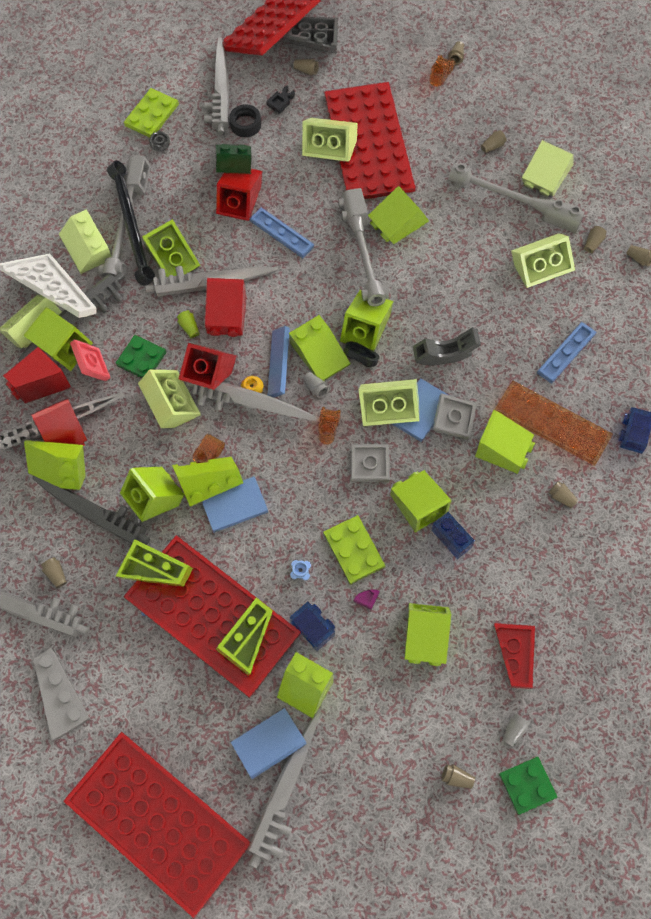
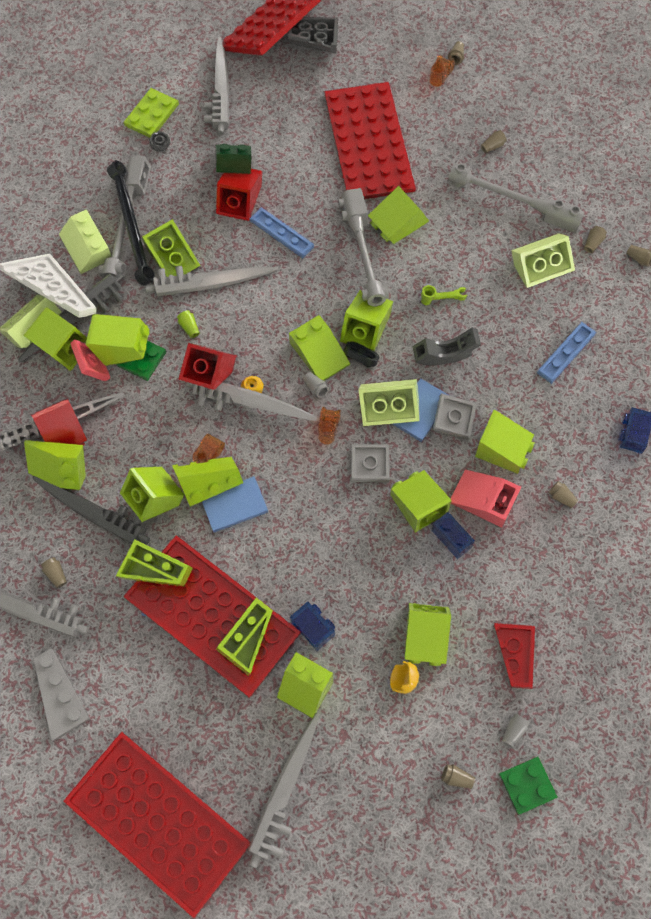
red slope [3,347,71,403] -> none
yellowish green slope [138,370,201,428] -> none
red slope [205,278,247,337] -> none
black tyre [229,104,261,137] -> none
medium blue tile [231,708,307,779] -> none
black plate [266,86,295,114] -> none
medium blue tile [267,326,290,398] -> none
light blue plate [290,560,311,580] -> none
dark tan cone [293,59,319,76] -> none
yellowish green slope [302,118,358,161] -> none
lime plate [323,515,385,584] -> none
magenta tile [353,589,380,610] -> none
clear orange plate [495,380,613,466] -> none
yellowish green slope [522,140,573,197] -> none
none -> lime slope [85,314,149,366]
none -> yellow hair [390,661,419,694]
none -> lime brick [421,285,468,305]
none -> coral slope [450,470,521,528]

